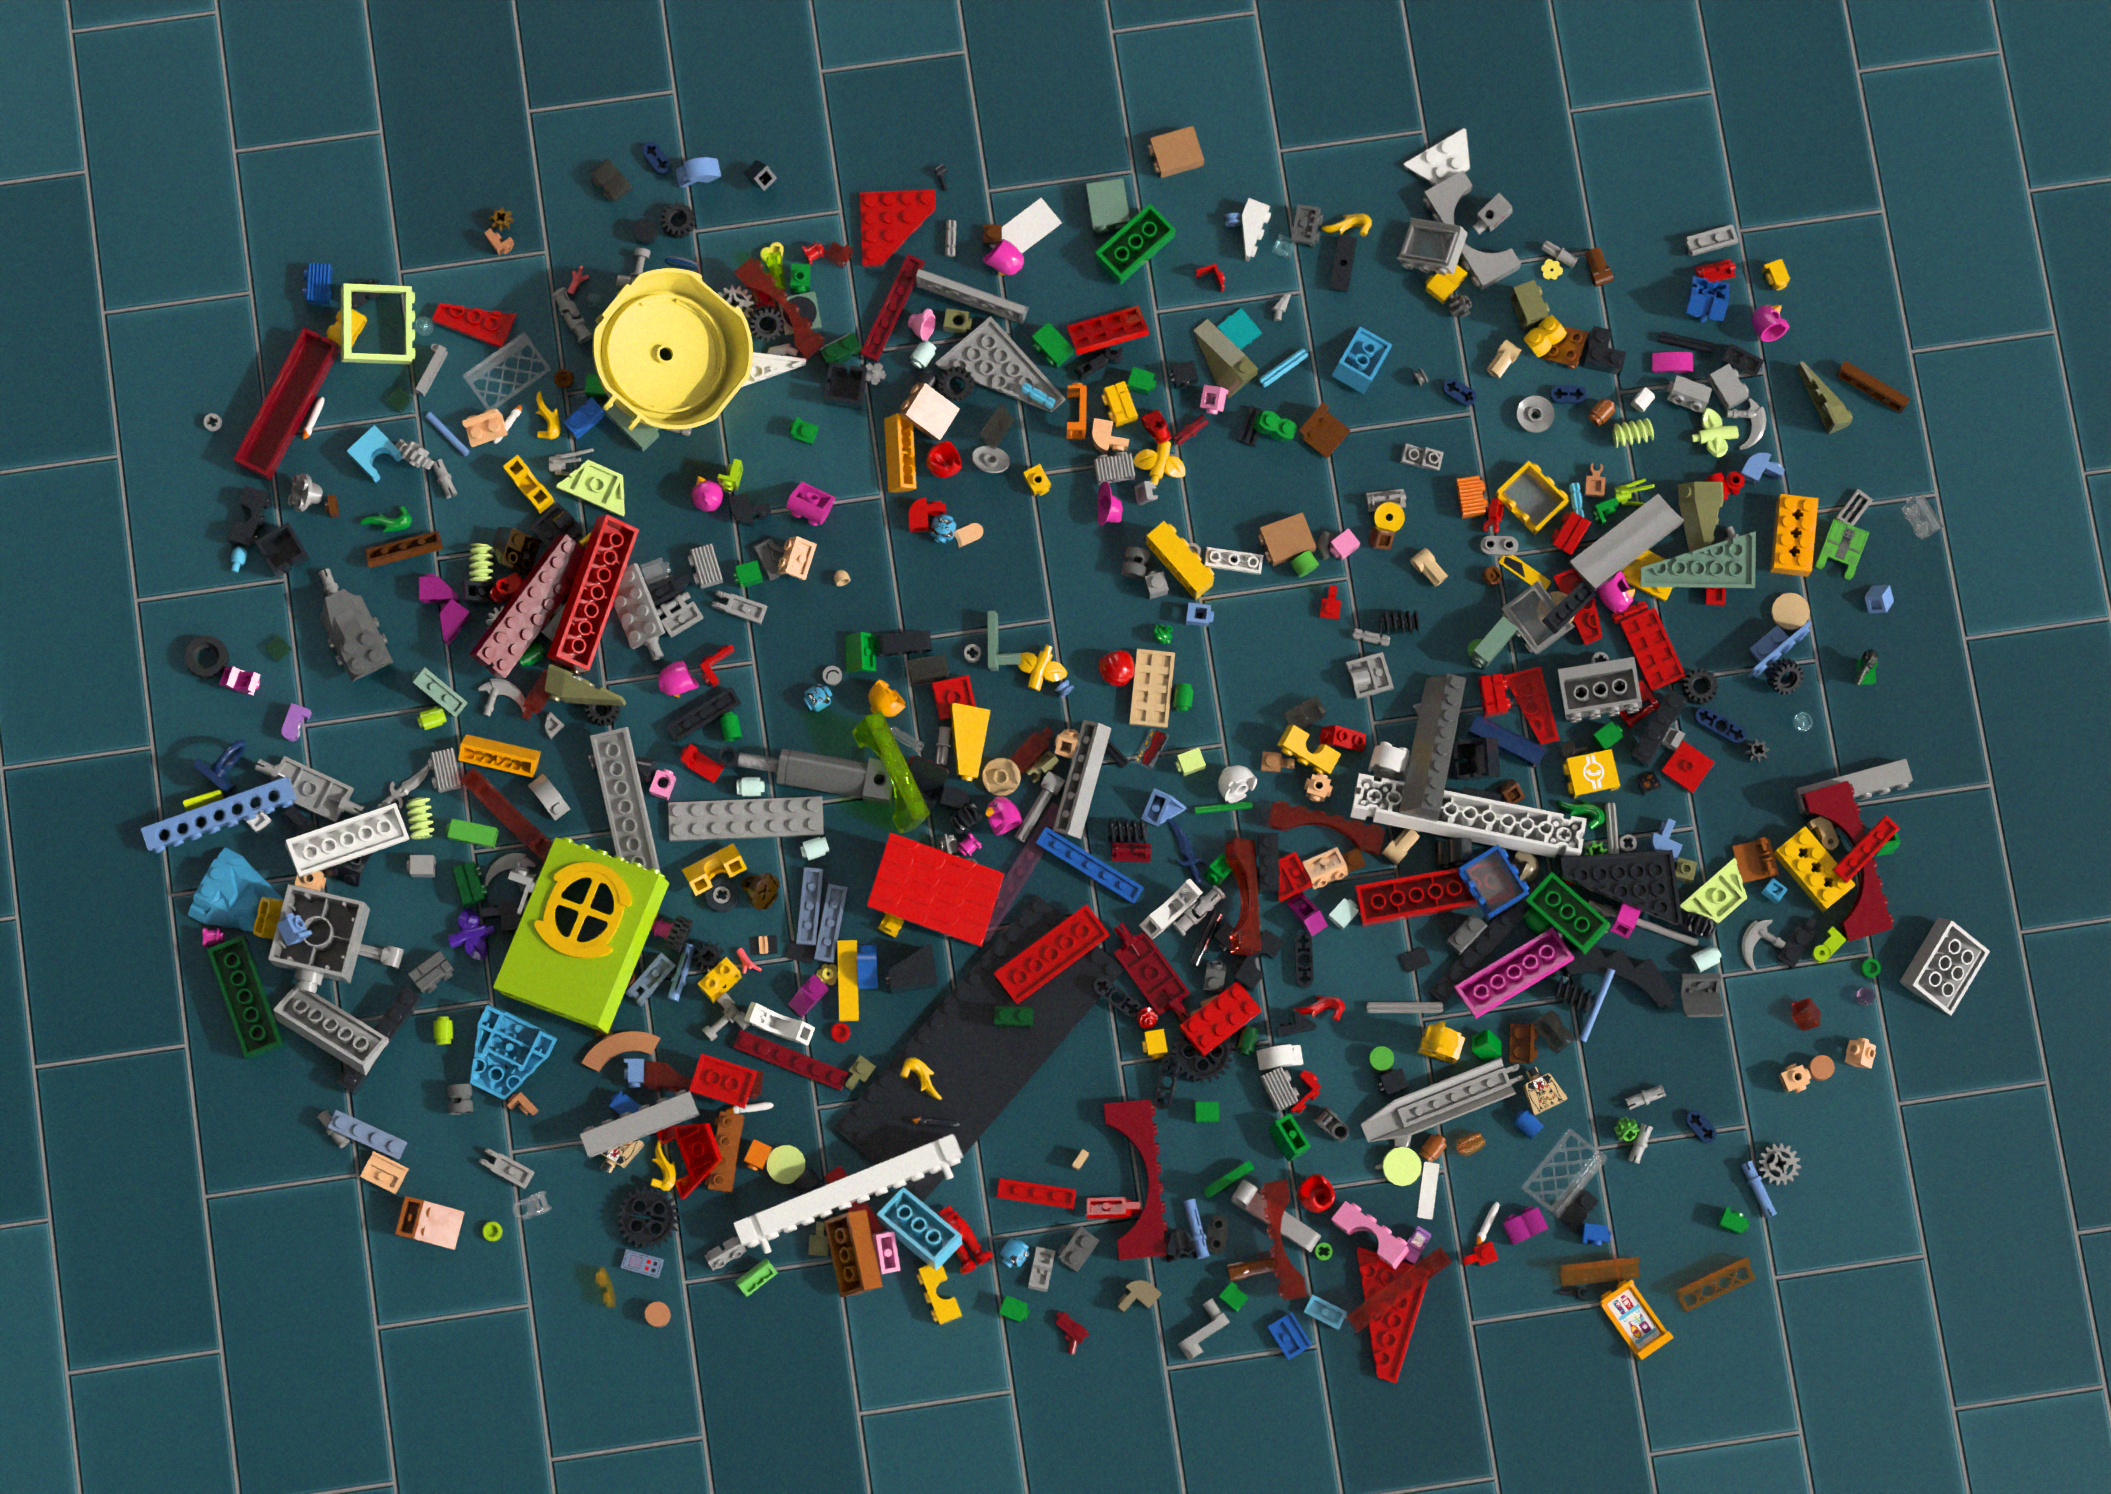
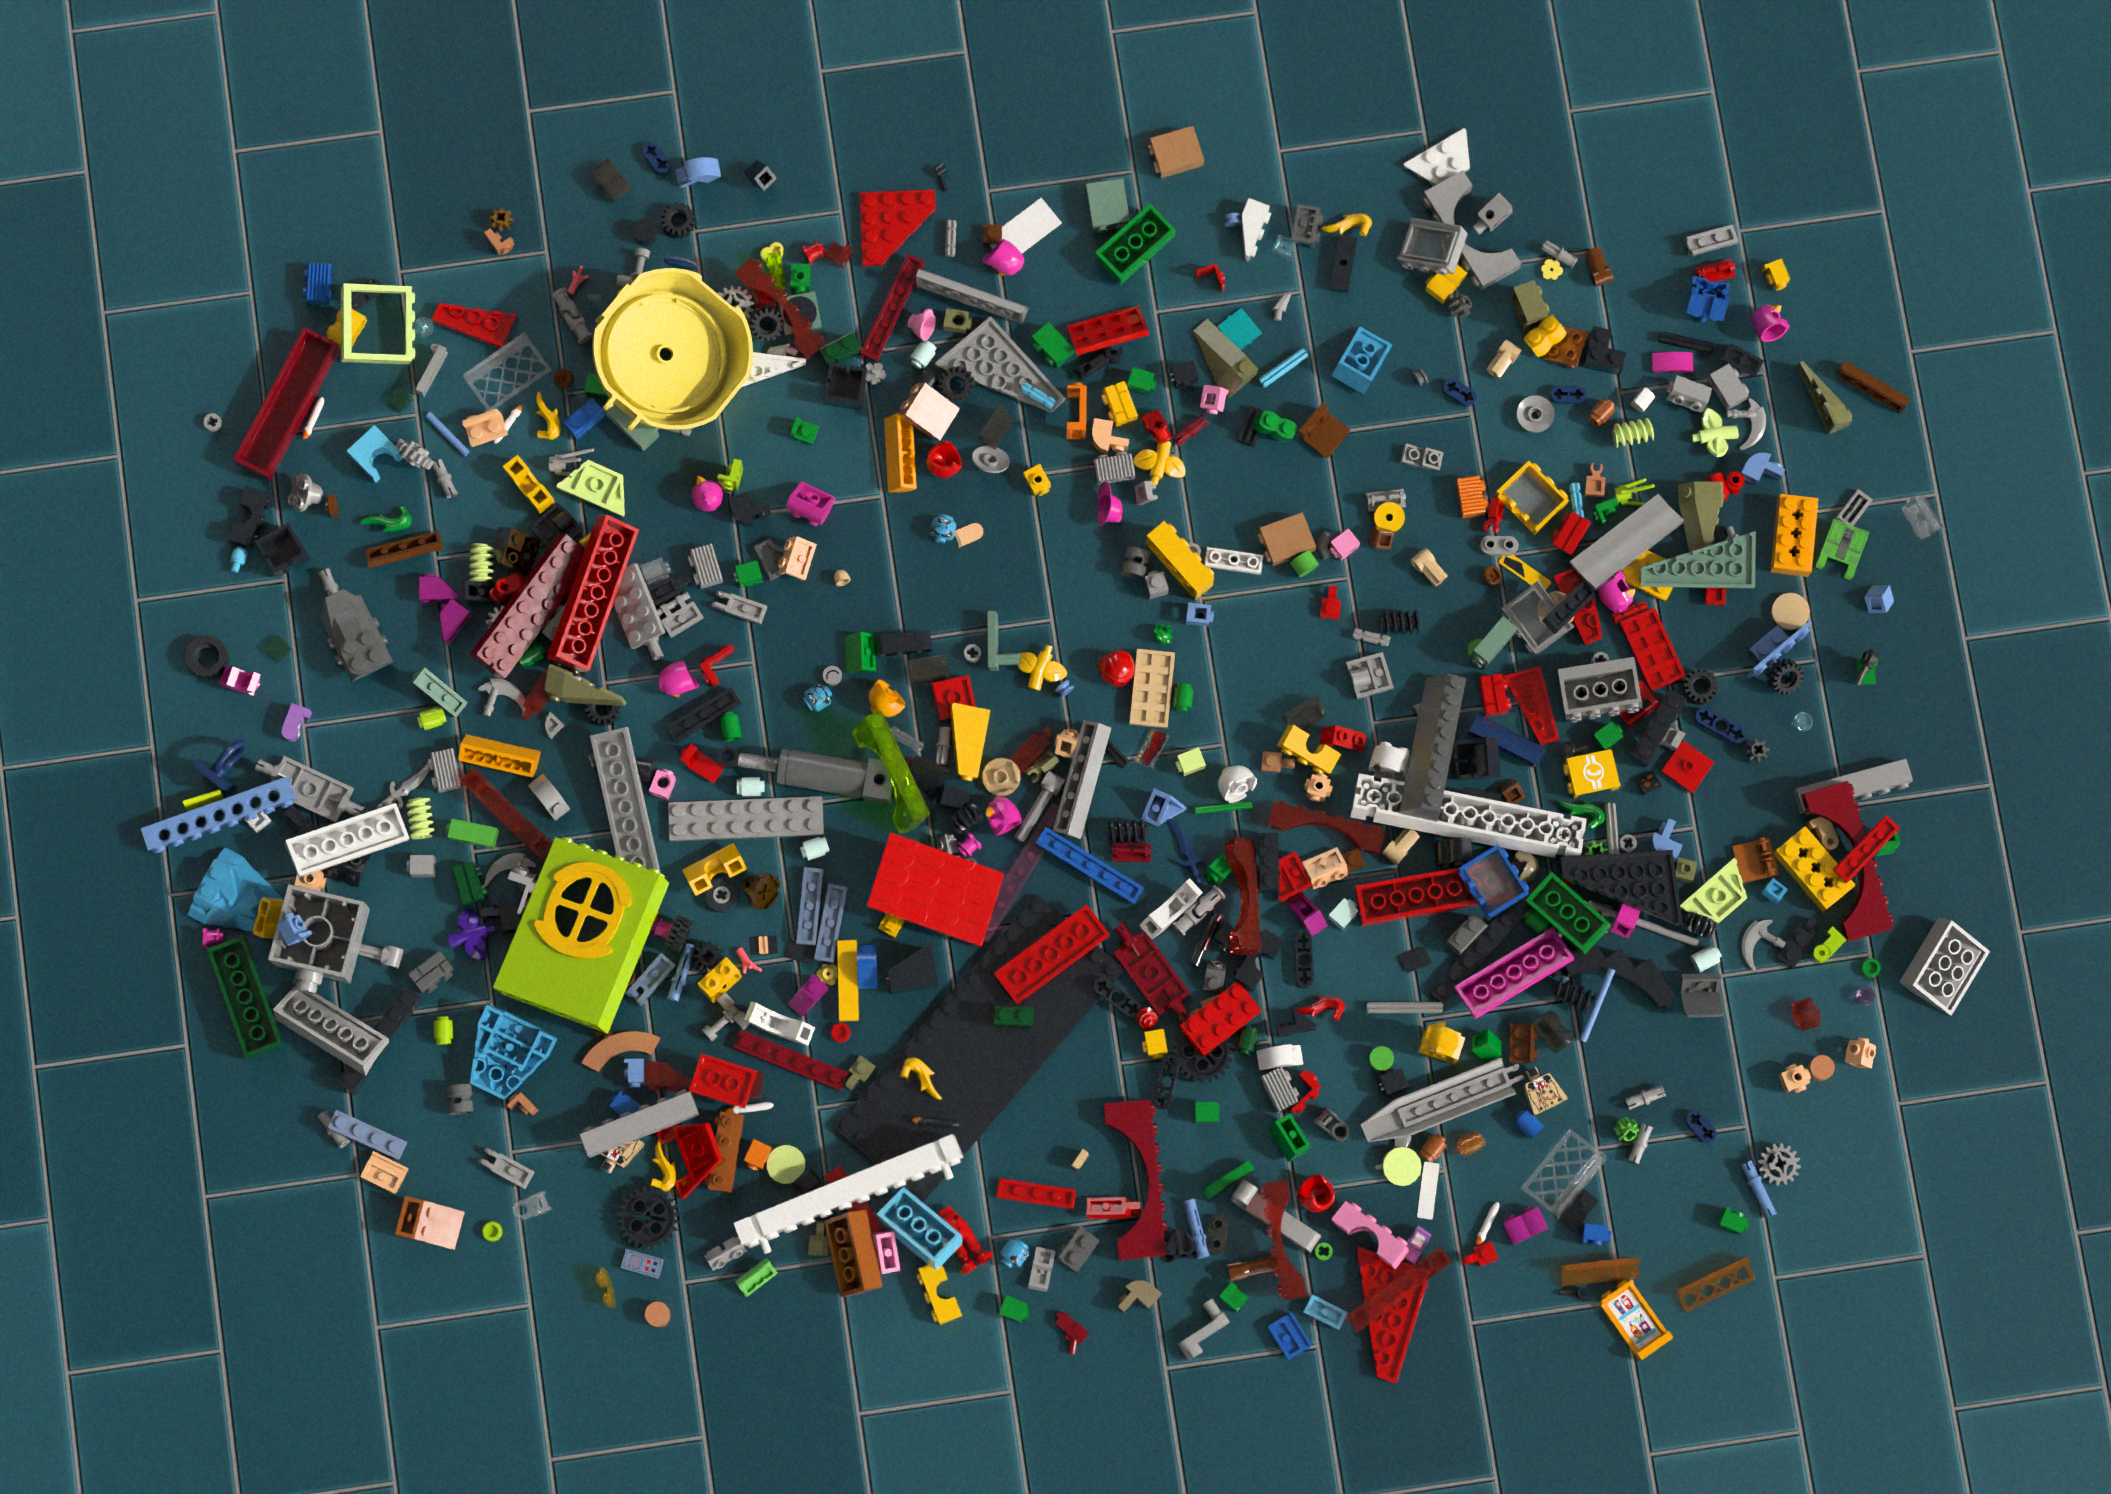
red brick [909,497,946,532] -> none

